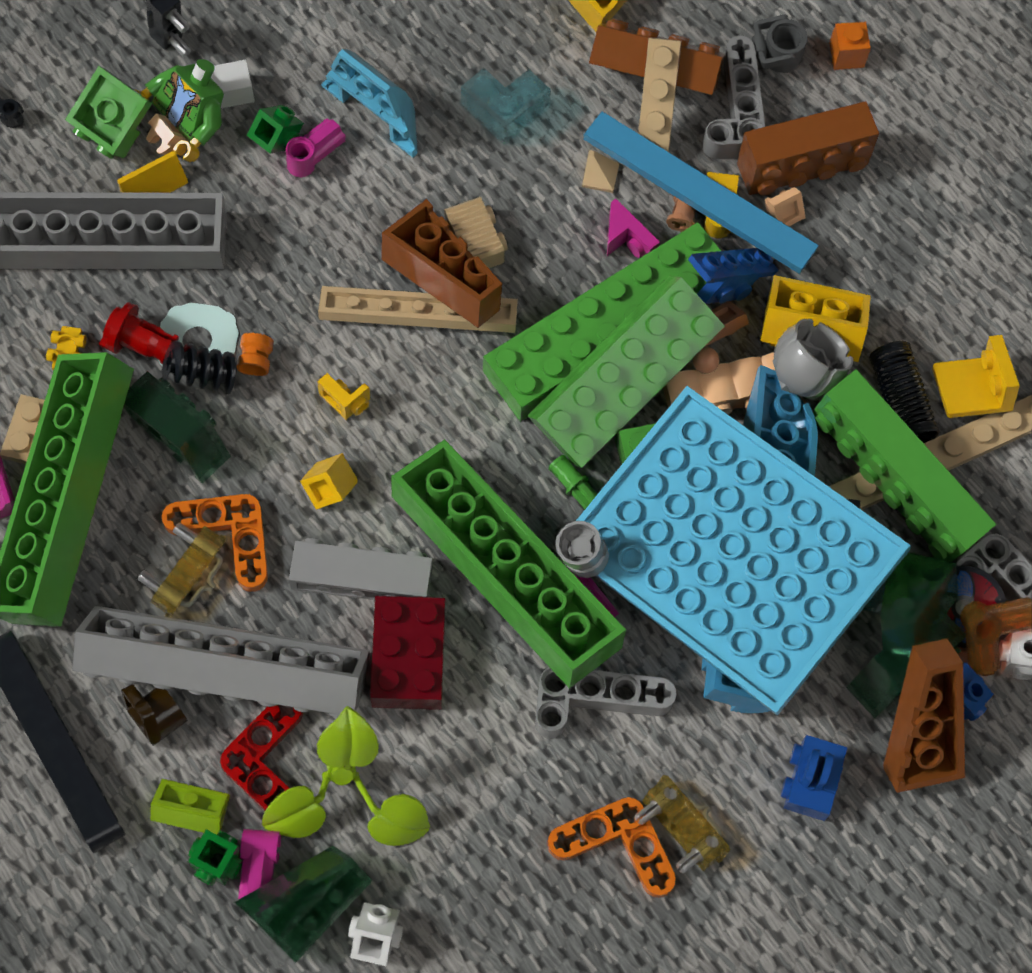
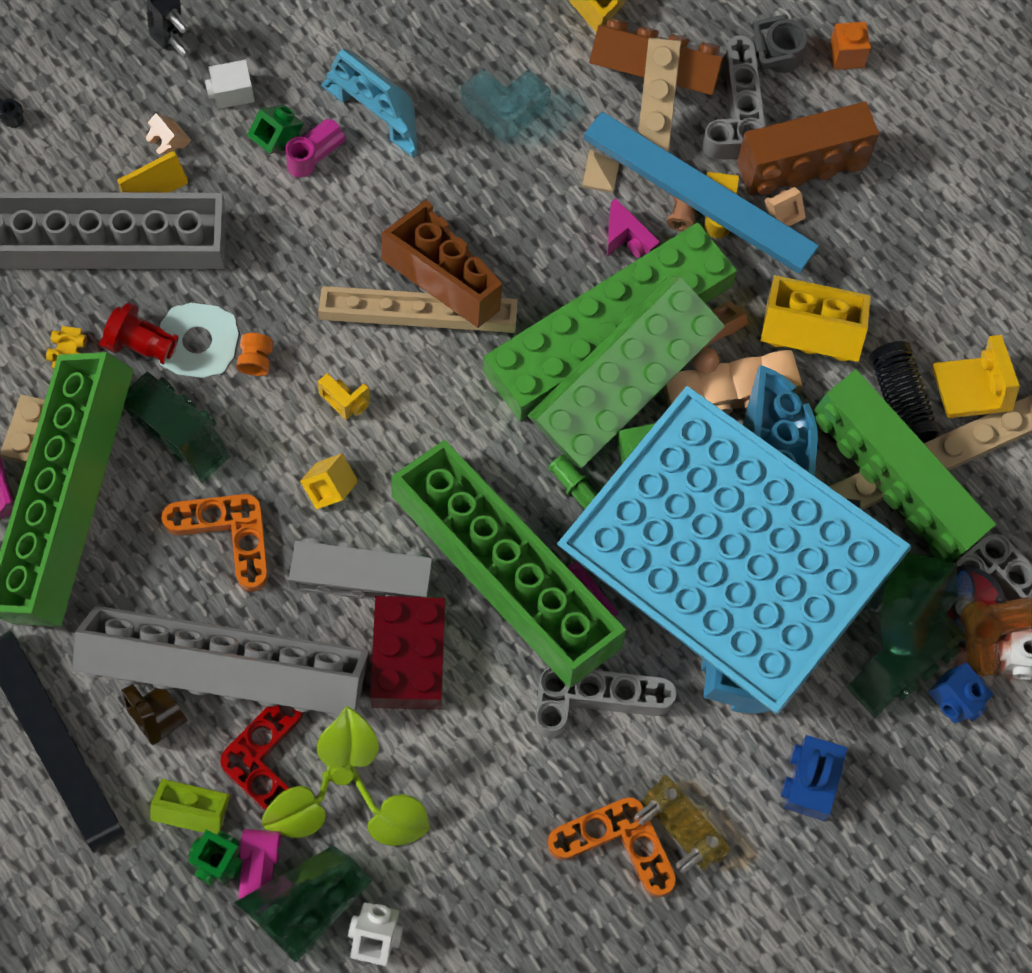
bright green plate [65,66,152,159] -> none
bright green torso [134,59,224,162] -> none
clear yellow piece [138,523,226,618] -> none
black piece [162,340,237,395] -> none
tan brick [444,197,508,268] -> none
light grey wheel [556,521,609,578] -> none
blue bracket [688,248,779,304] -> none
light grey piece [773,319,853,400] -> none
dark orange wedge [883,639,965,793] -> none

